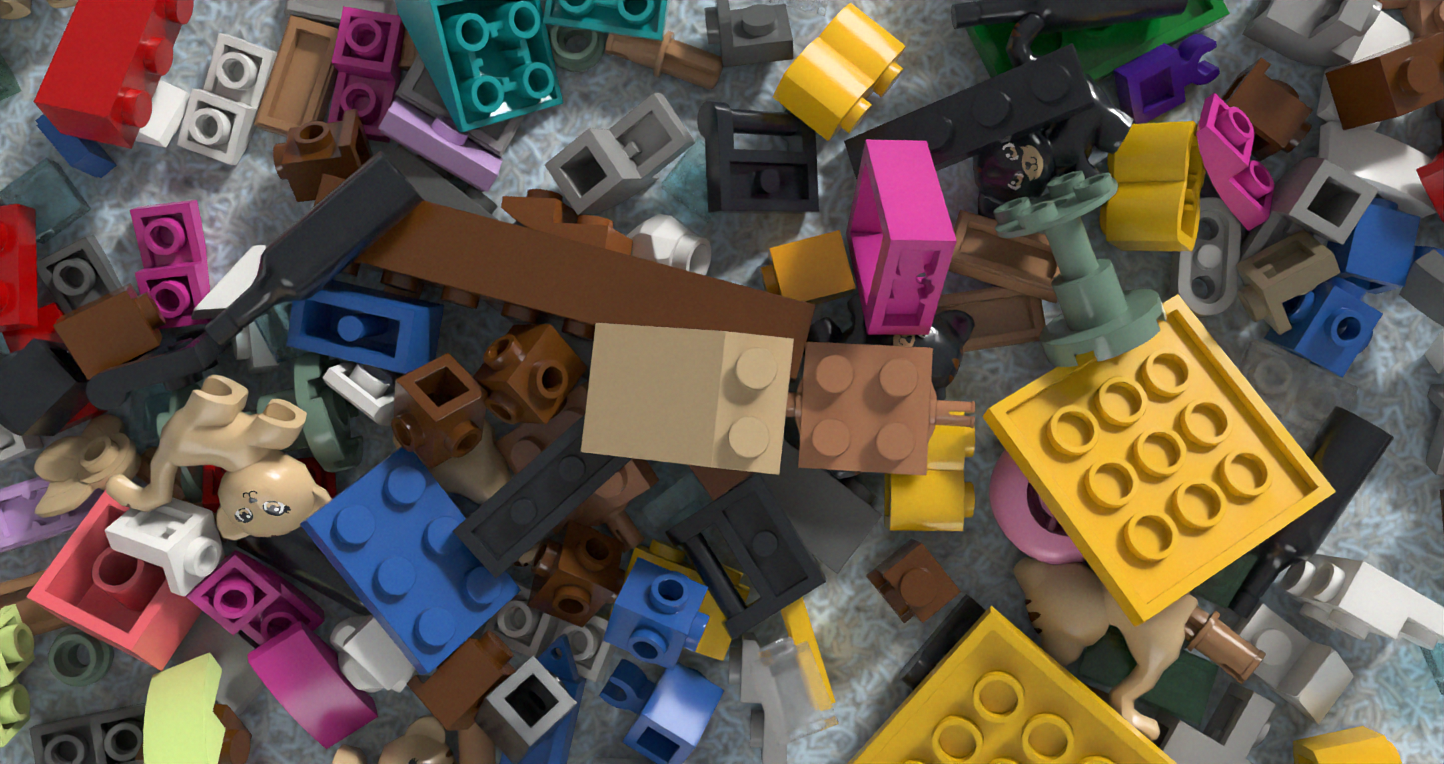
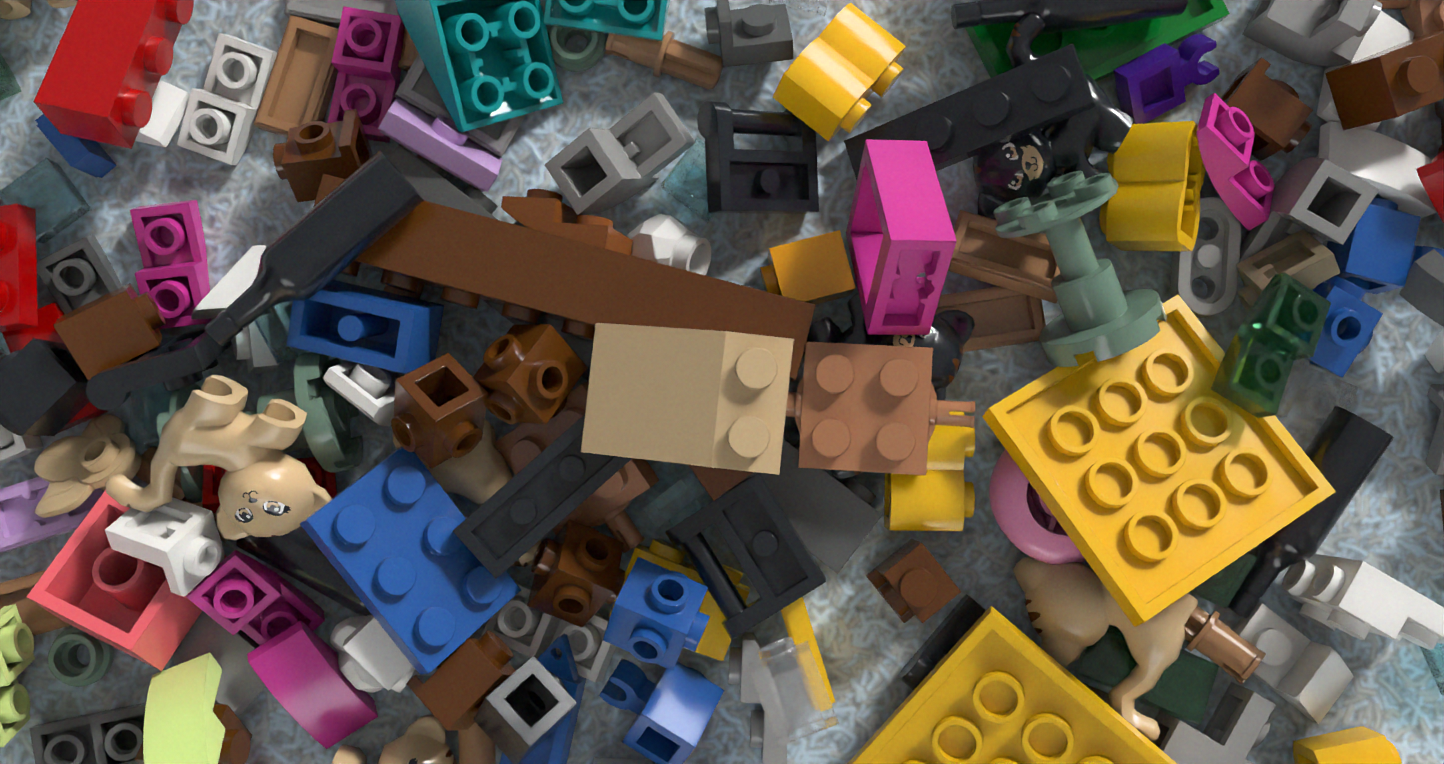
none -> clear green slope [1211,272,1331,418]

